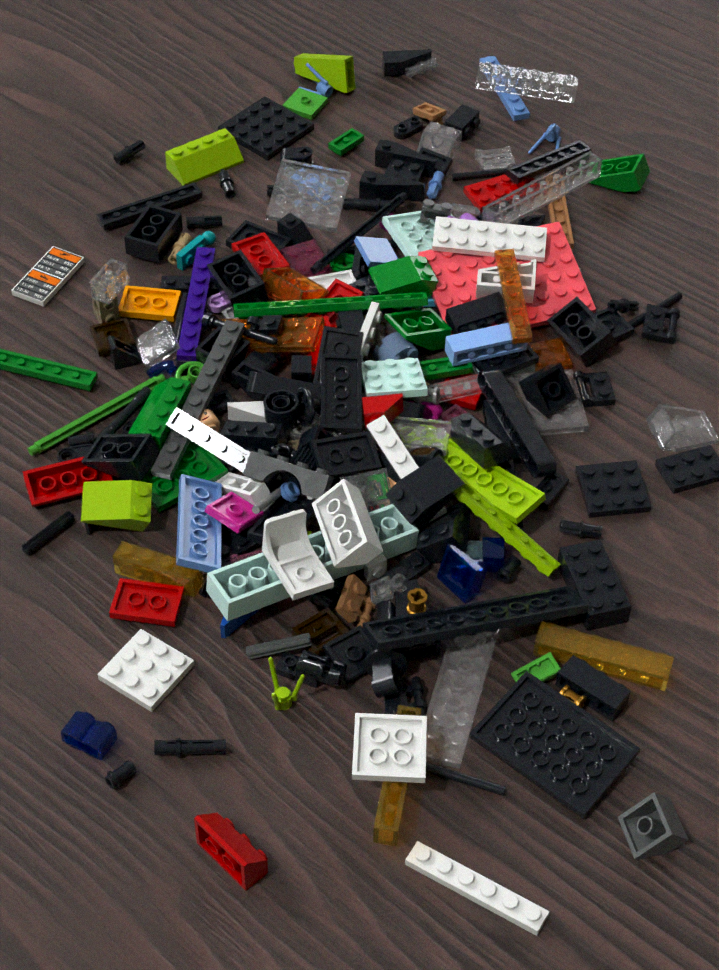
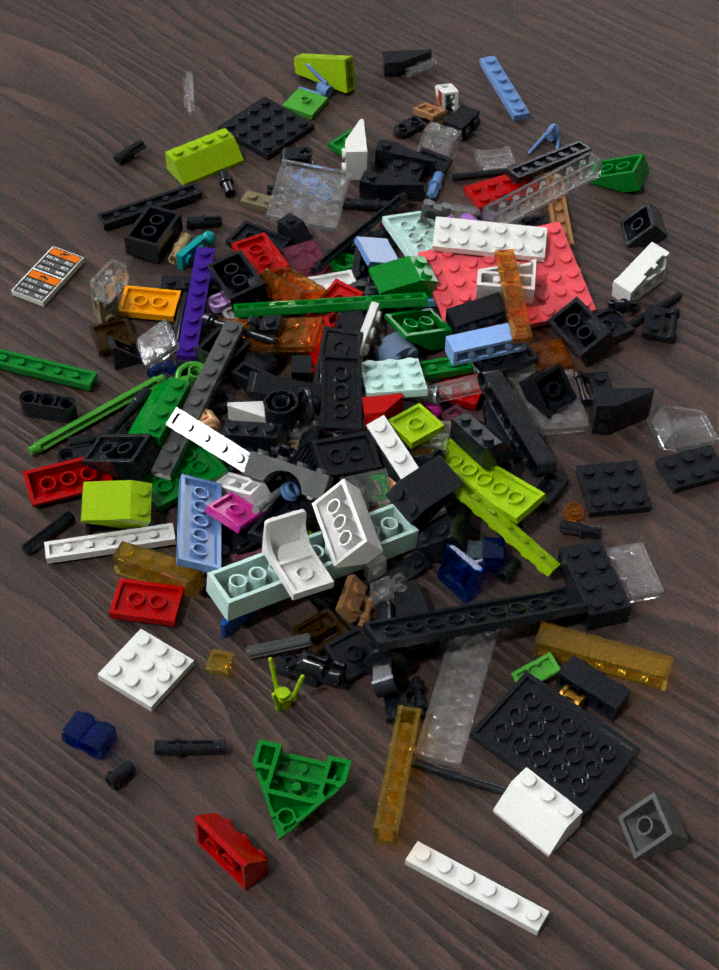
white plate [352,713,427,783] -> none
pearl gold bush [407,588,428,614] -> none
clear brick [475,62,578,103] -> none
none -> black beam [19,390,78,423]
none -> white plate [44,523,176,564]
none -> clear plate [183,71,195,116]
none -> clear yellow plate [205,649,234,676]
none -> dark tan plate [240,190,280,214]
none -> green wedge [253,739,352,841]
none -> white slope [342,119,367,180]
none -> black pin [365,228,390,239]
none -> lime plate [388,403,445,449]
none -> white torso [435,83,459,122]
none -> white slope [493,767,583,857]
none -> clear orange plate [563,502,584,522]
none -> black slope [589,388,654,434]
none -> clear plate [605,542,665,603]
none -> white wedge [611,242,670,301]
none -> black slope [620,202,668,248]

